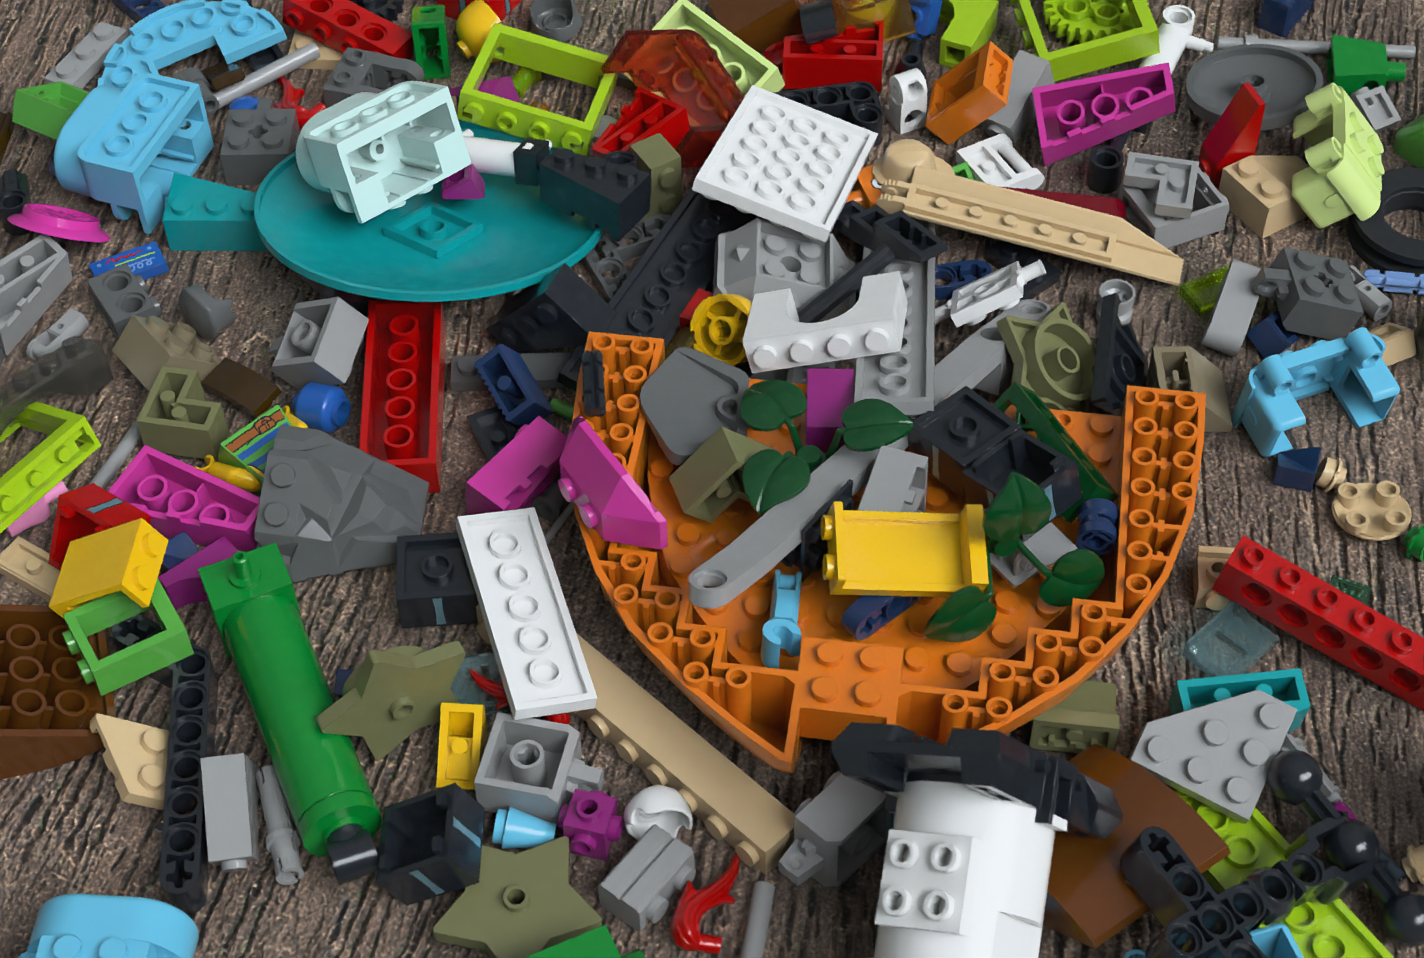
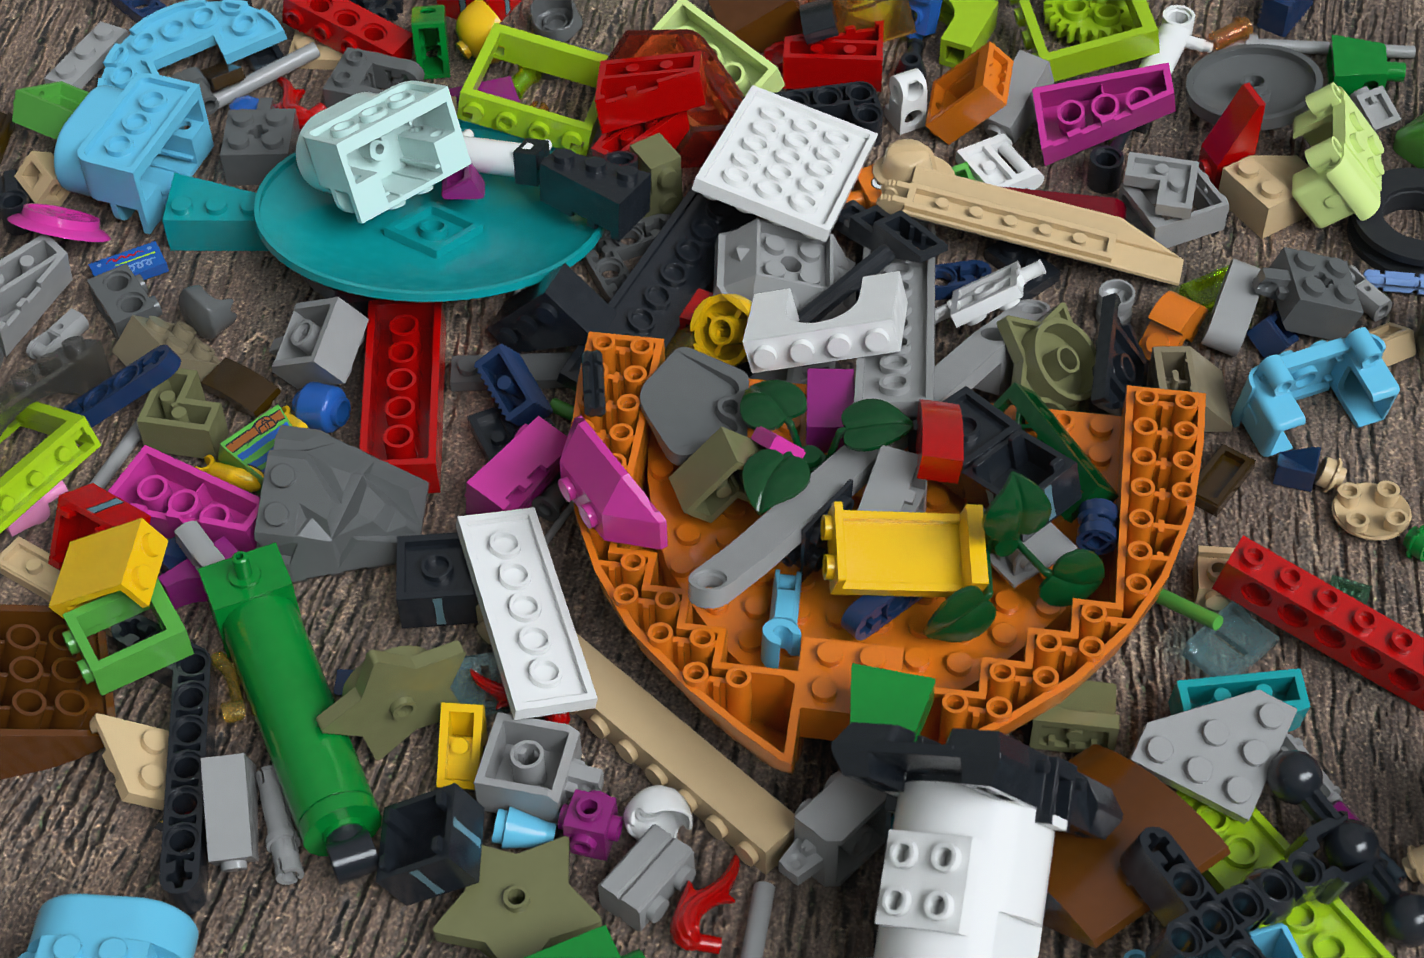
none -> tan brick [14,151,70,206]
none -> dark blue beam [62,344,181,428]
none -> light grey bar [174,521,225,573]
none -> clear yellow piece [211,651,246,723]
none -> red wedge [595,51,707,134]
none -> dark pink tile [751,426,806,459]
none -> green torso [850,663,936,742]
none -> red slope [916,399,964,484]
none -> orange brick [1139,291,1209,361]
none -> bright green bar [1156,588,1223,631]
none -> dark brown tile [1195,443,1256,517]
none -> clear orange pin [1208,16,1253,51]

